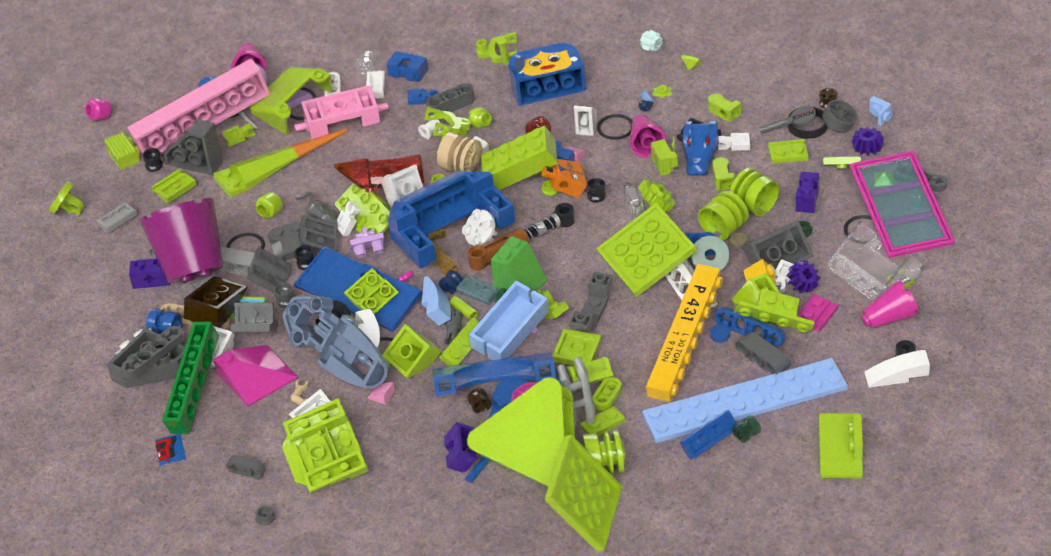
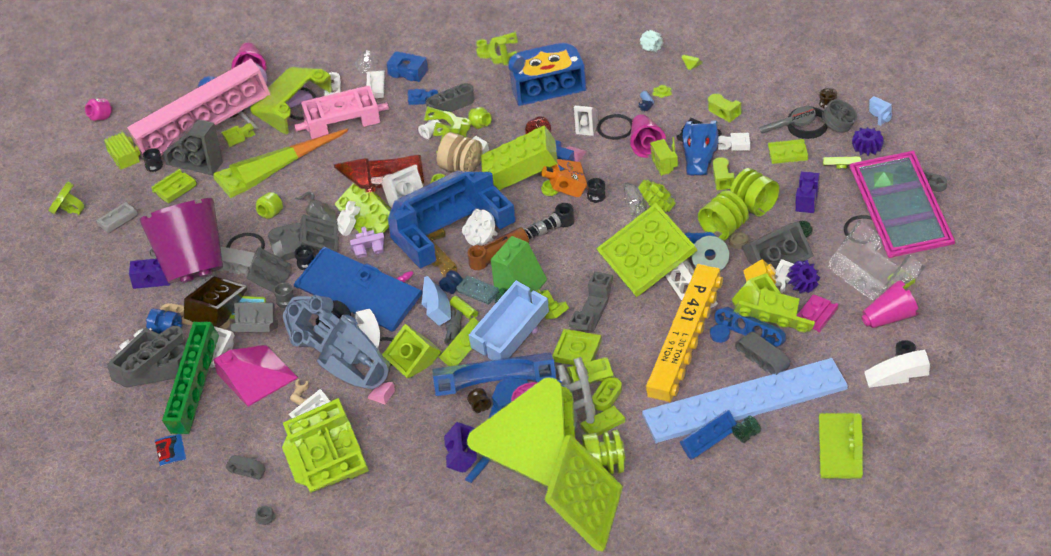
lime slope [344,268,399,315] -> none

